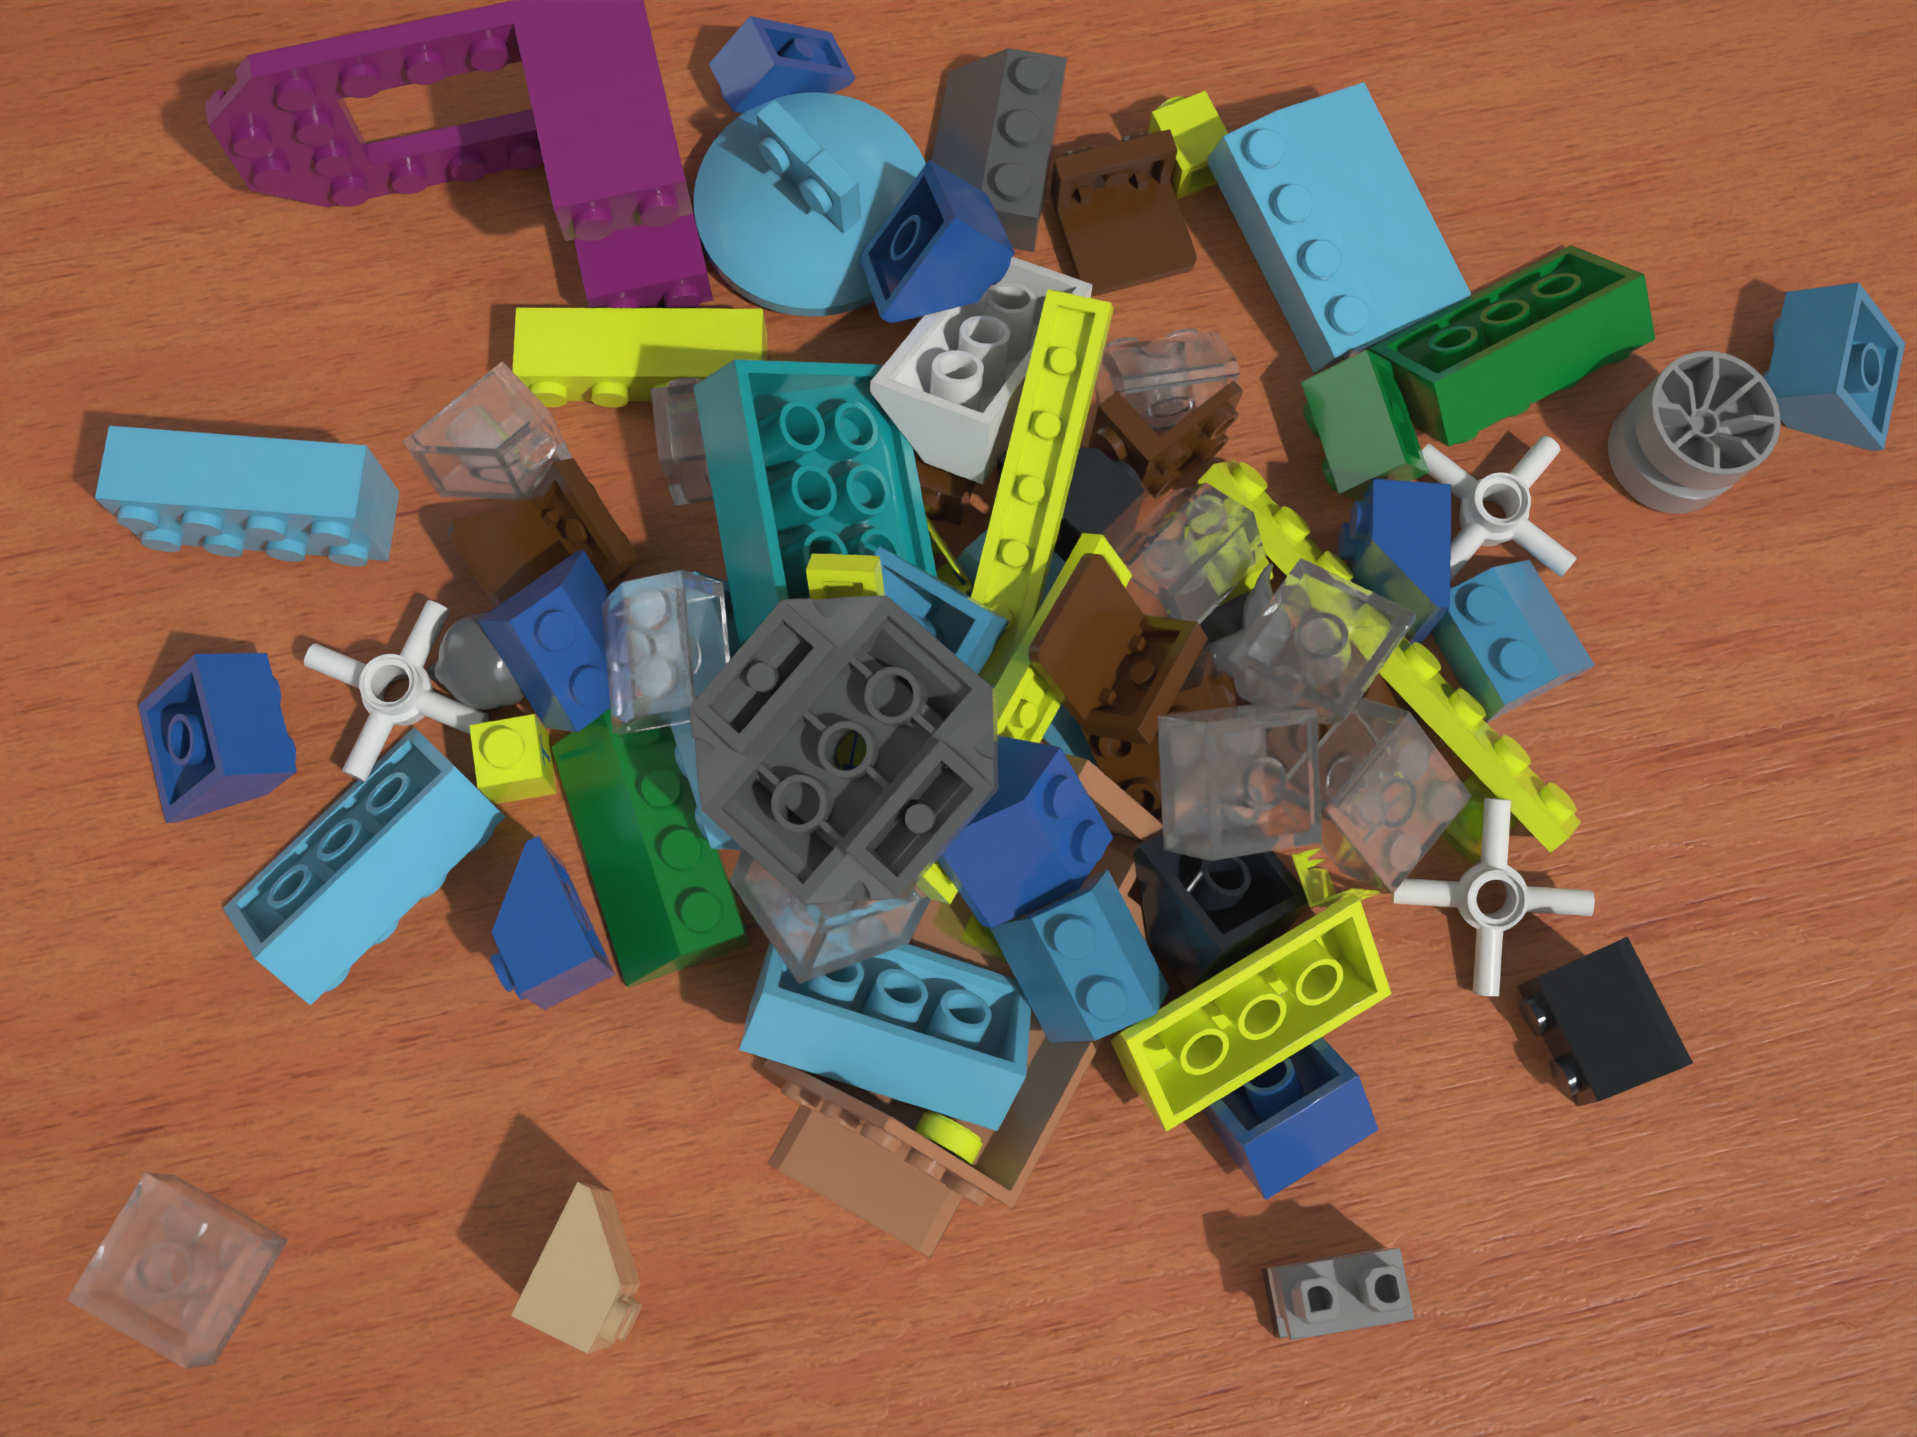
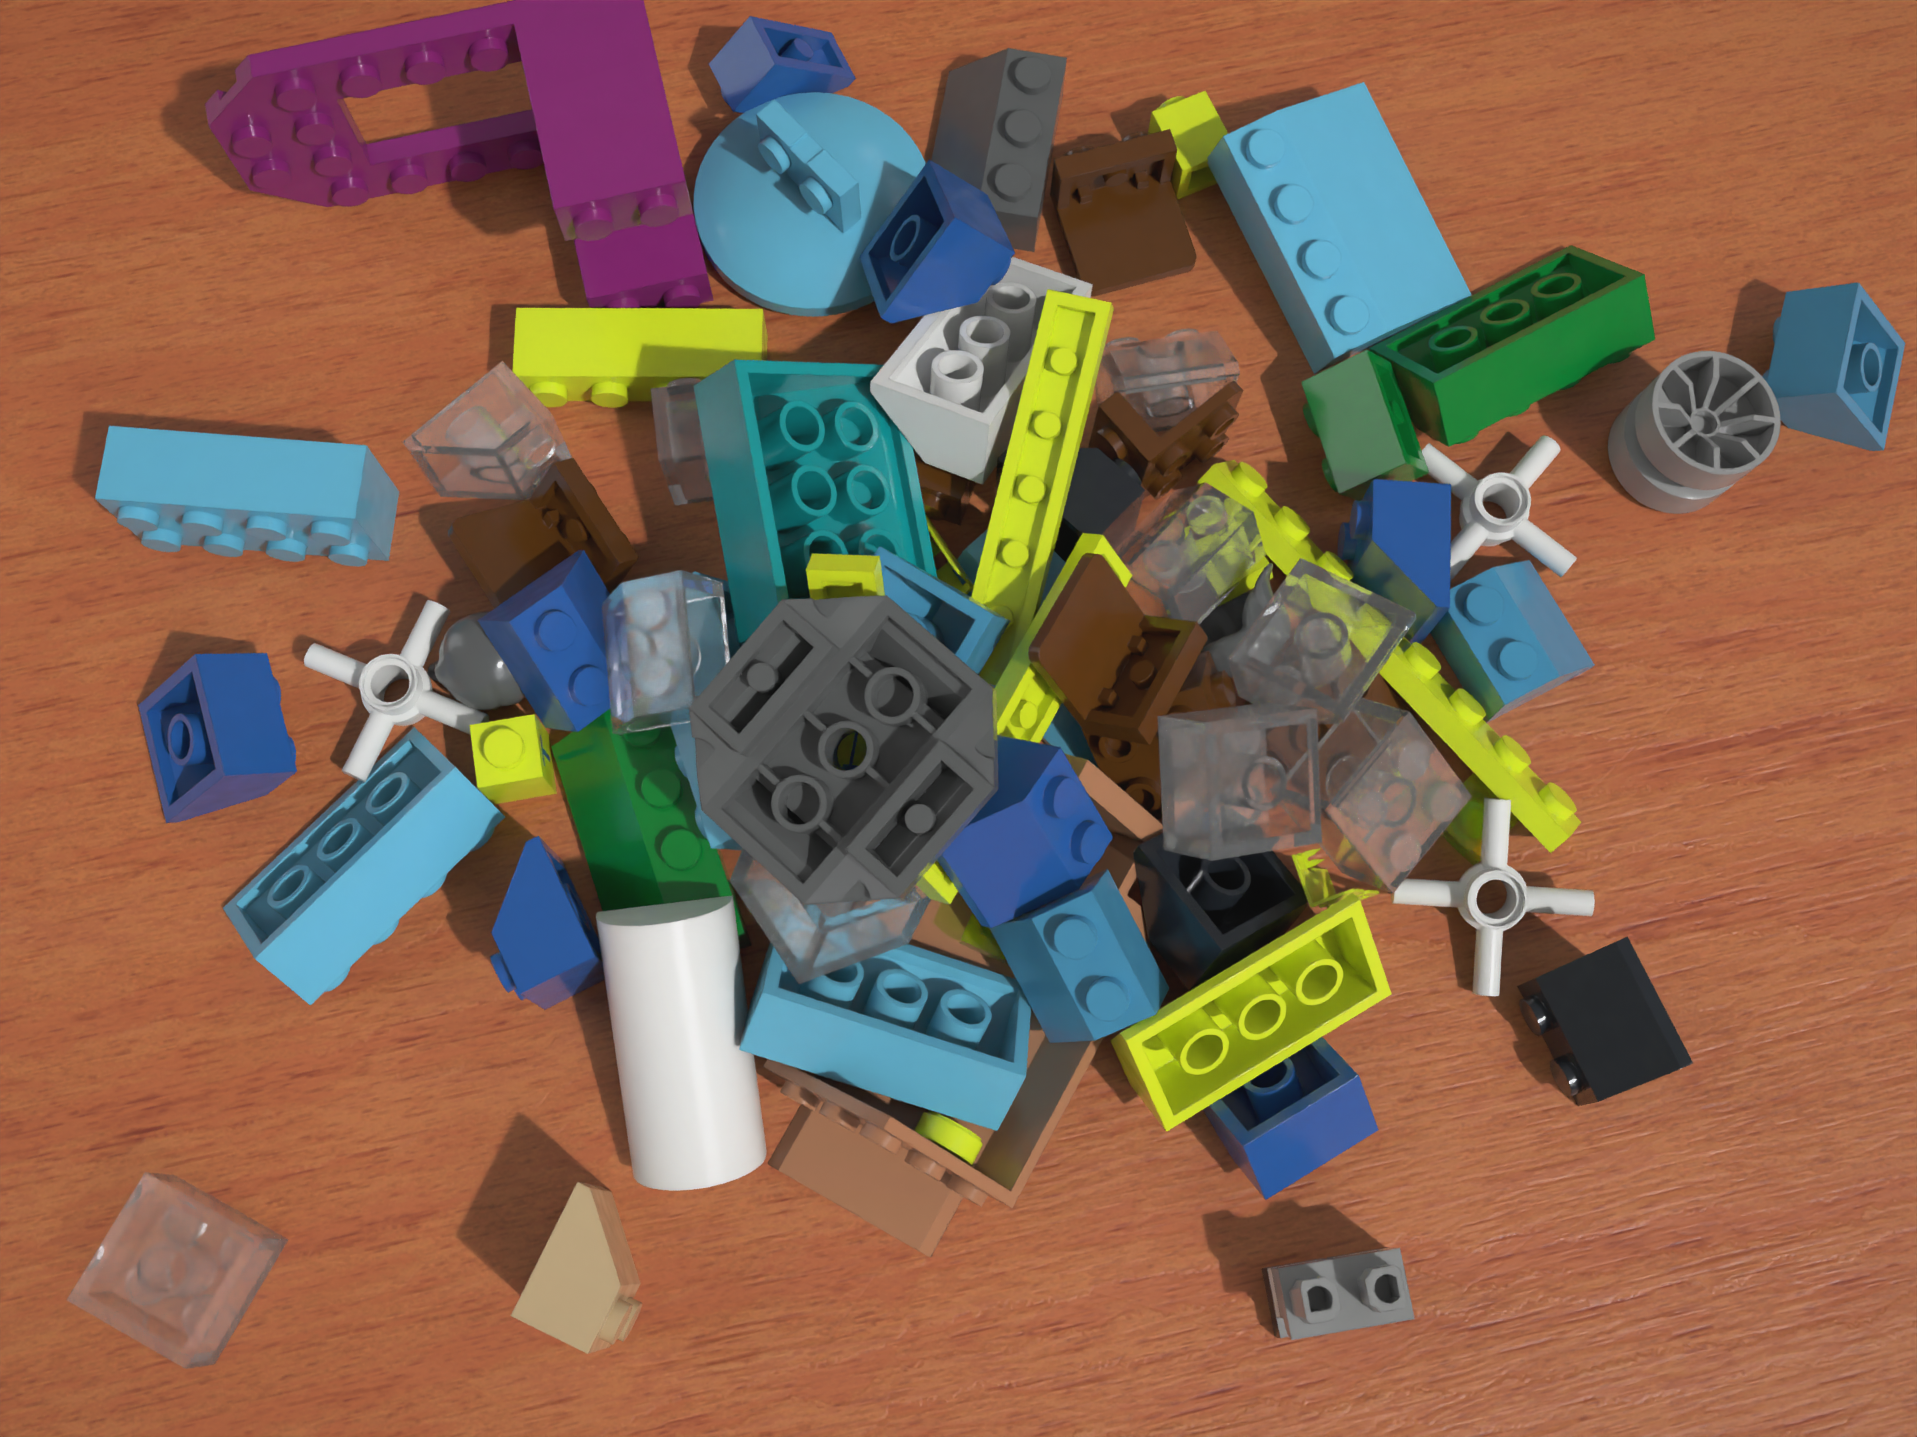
none -> white brick [596,895,767,1191]

